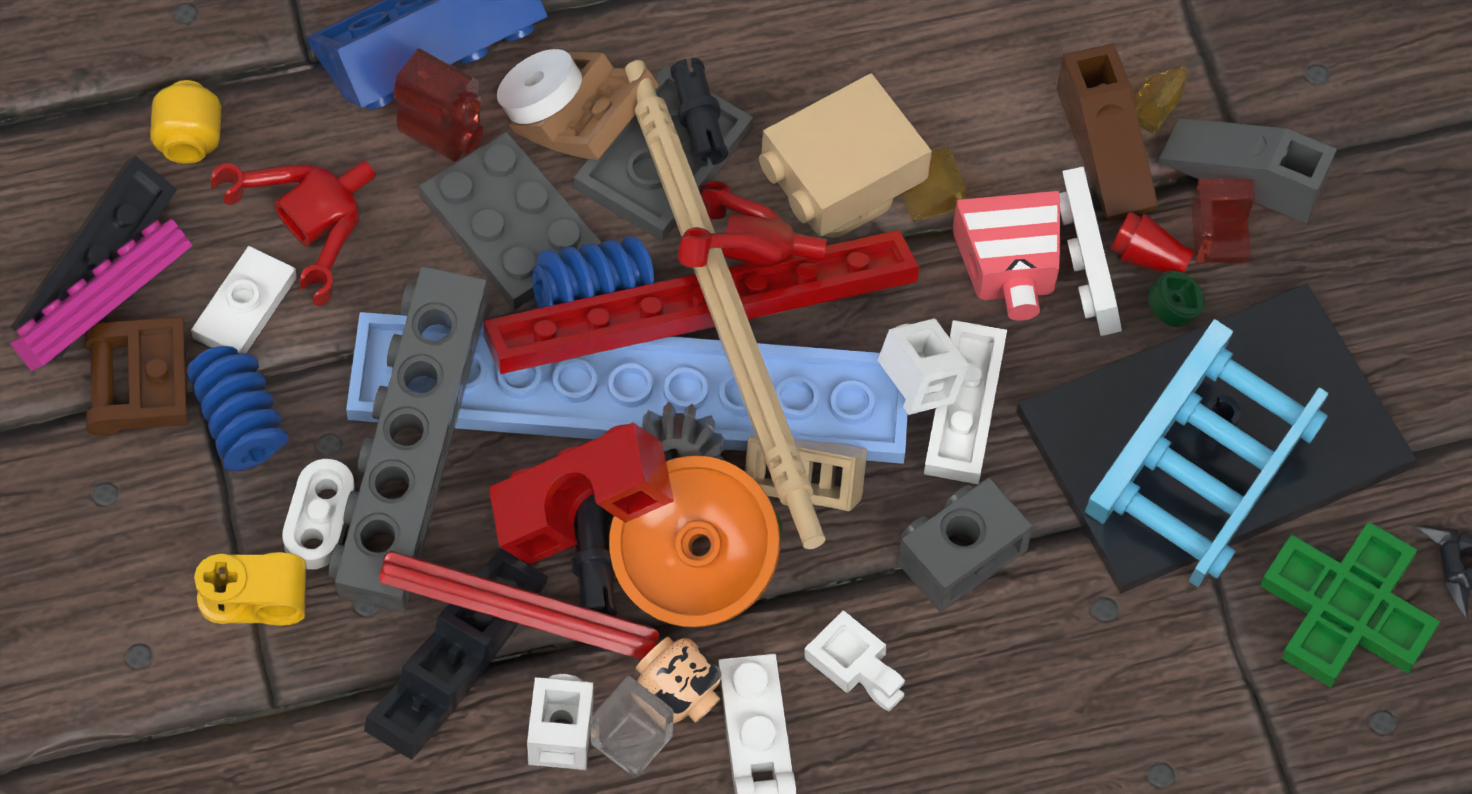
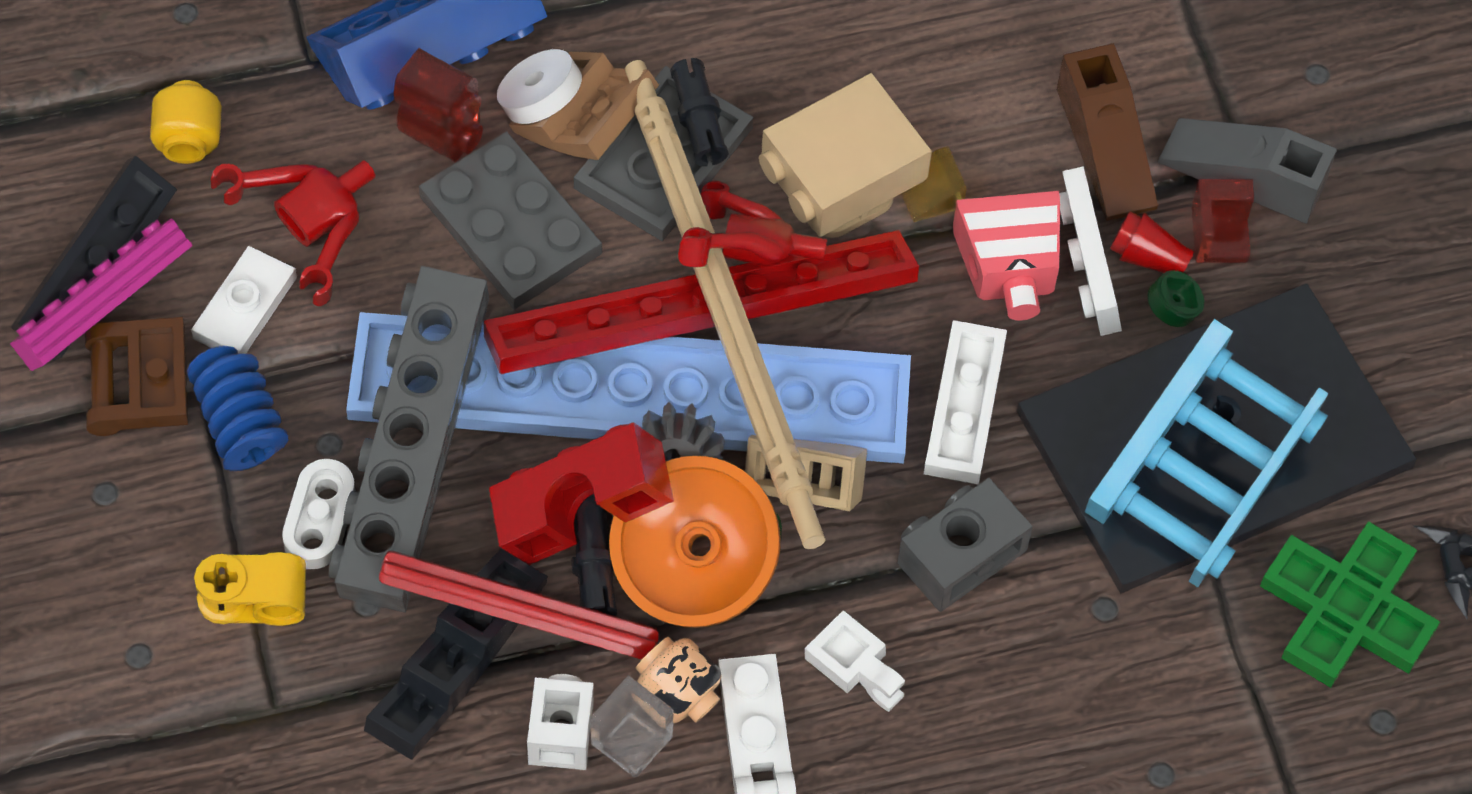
blue piece [532,236,654,309] -> none
white brick [877,318,970,415] -> none
clear yellow slope [1133,65,1188,134] -> none

